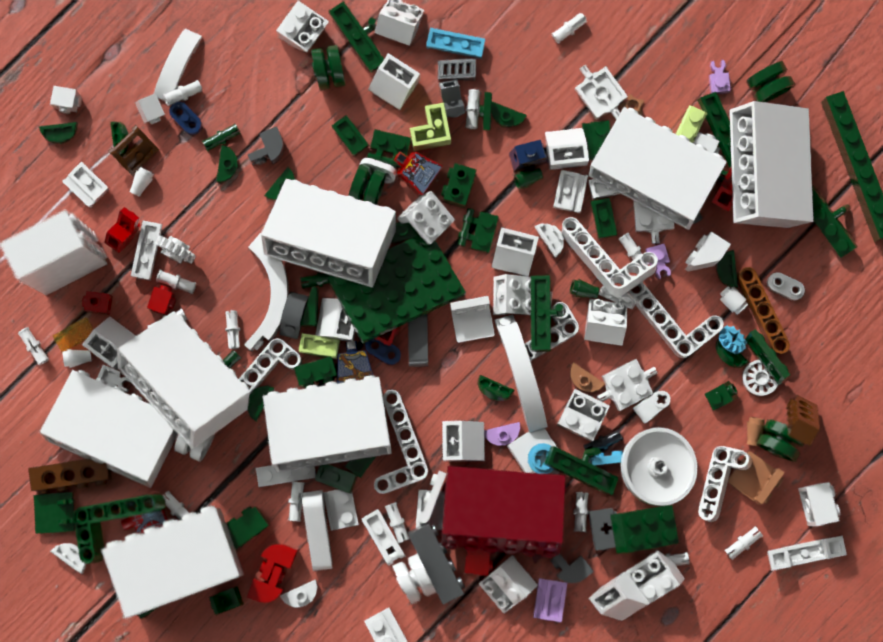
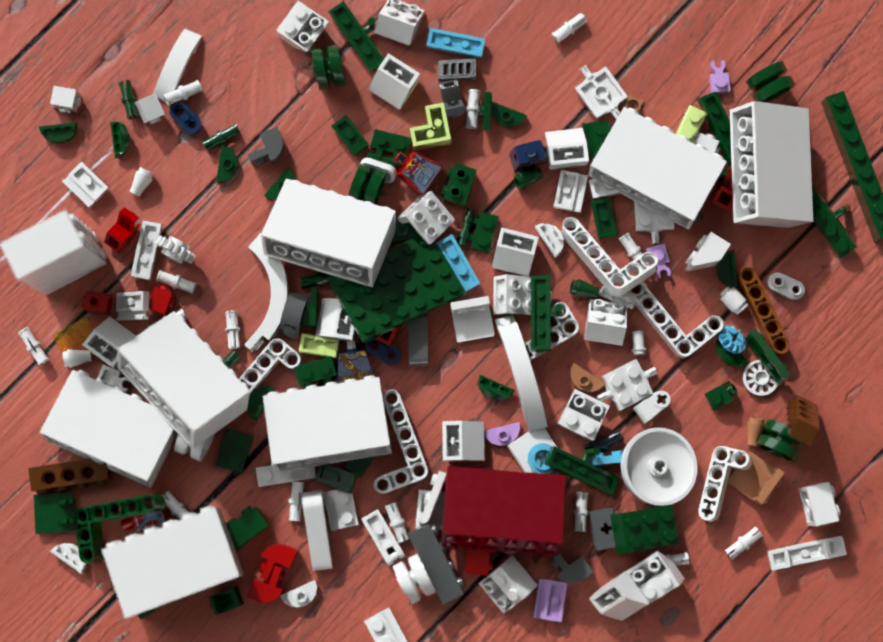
reddish brown plate [108,125,159,175] -> none
none -> white plate [116,291,149,321]
none -> dark green pin [119,80,139,120]
none -> dark green plate [215,428,254,474]
none -> medium azure plate [436,234,480,292]
none -> white pin [631,331,647,356]

